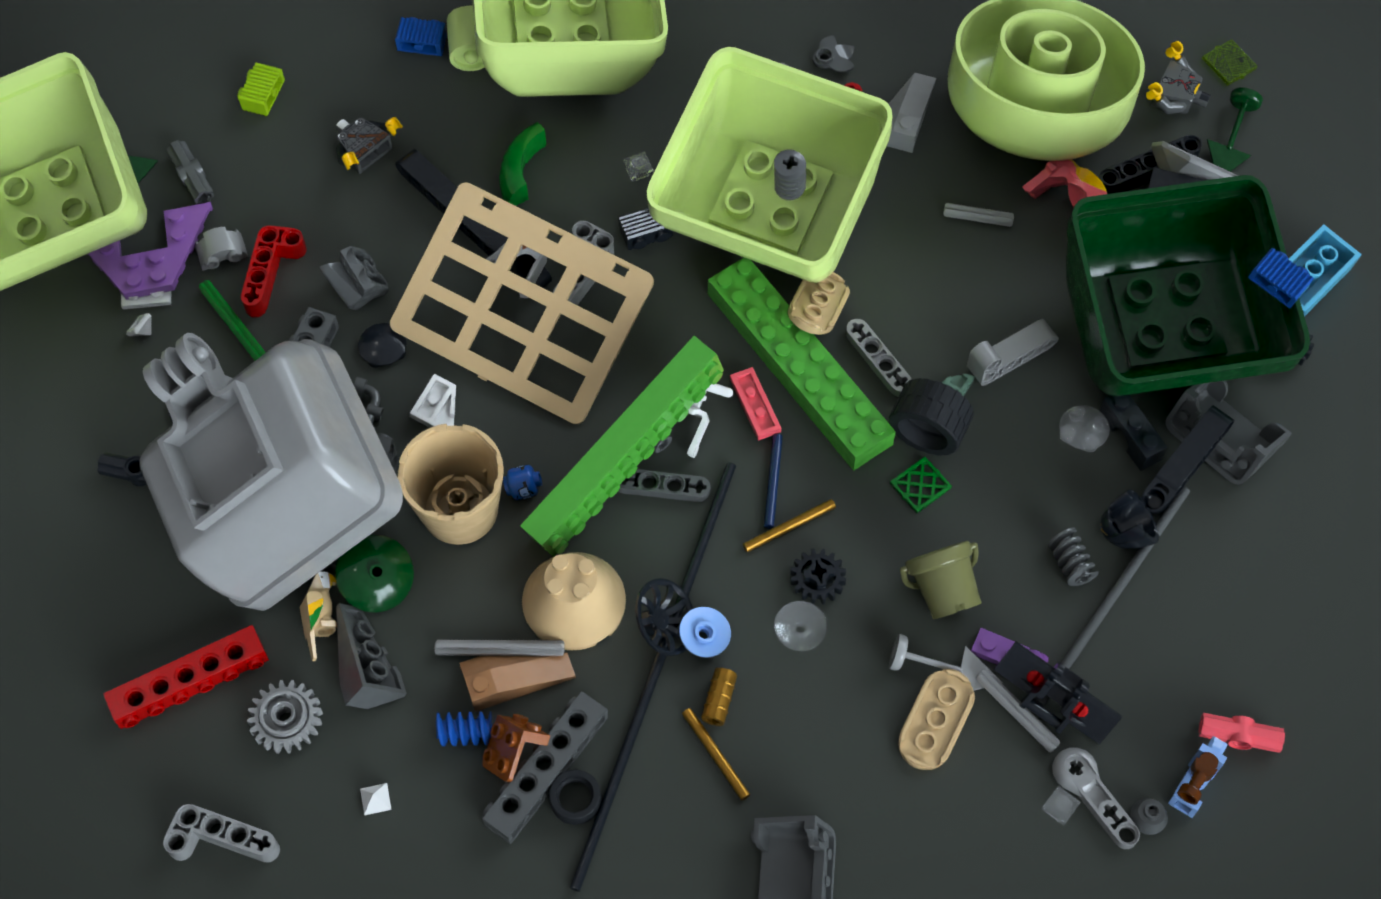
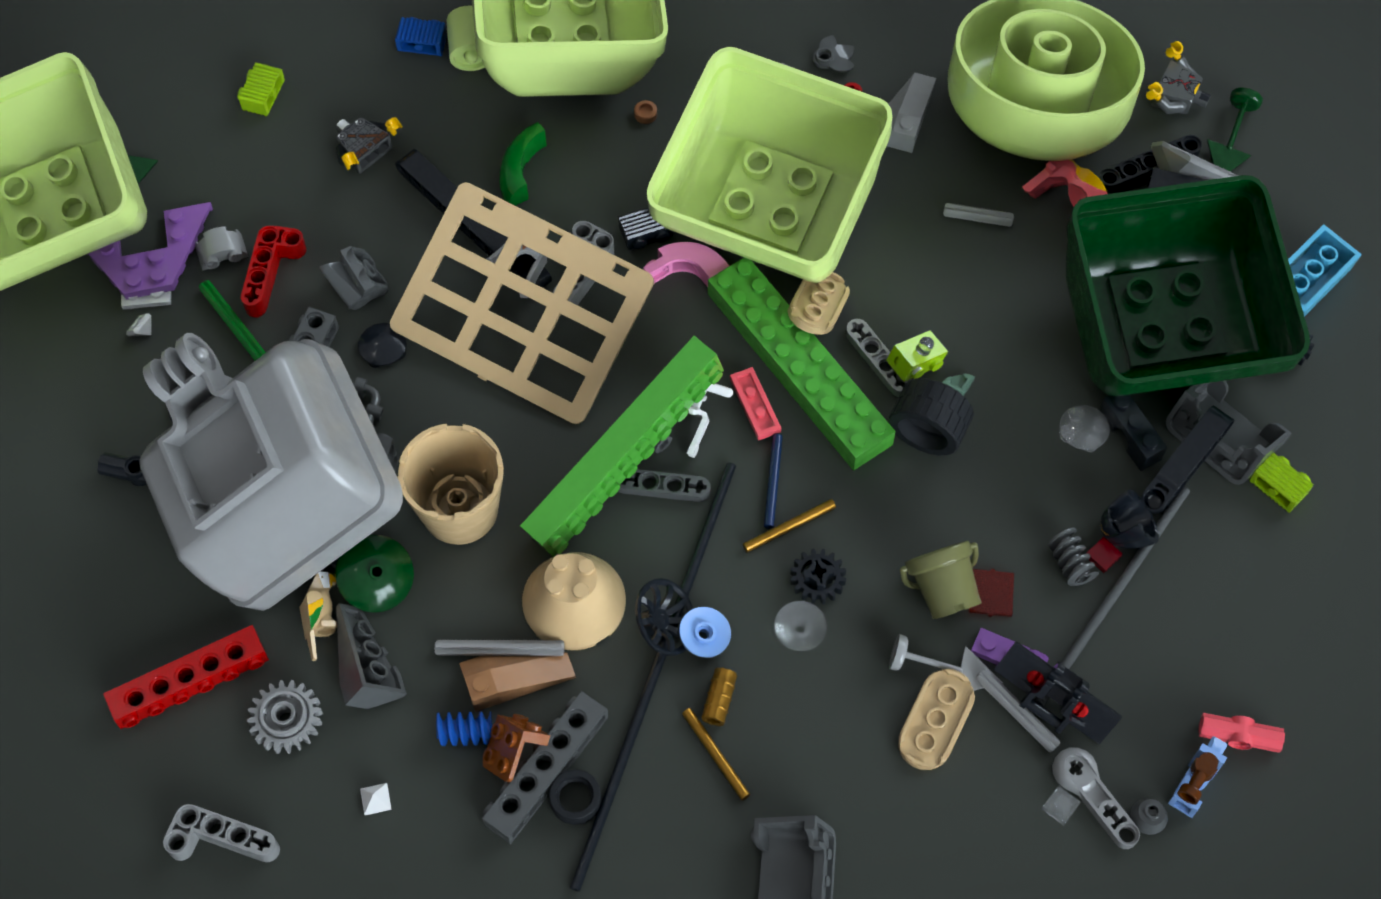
dark grey piece [167,140,215,204] -> none
white wing [409,374,456,428] -> none
blue head [503,465,542,500] -> none
clear plate [623,151,654,182] -> none
dark grey piece [774,149,806,200] -> none
green window [890,457,952,513] -> none
light grey beam [967,319,1059,386] -> none
clear neon green piece [1202,39,1257,86] -> none
blue brick [1248,248,1314,308] -> none
none -> nougat tile [634,100,657,124]
none -> bright pink arch [643,242,729,287]
none -> lime piece [886,330,948,382]
none -> clear red piece [969,569,1014,617]
none -> dark red tile [1086,537,1122,573]
none -> lime brick [1250,452,1314,513]

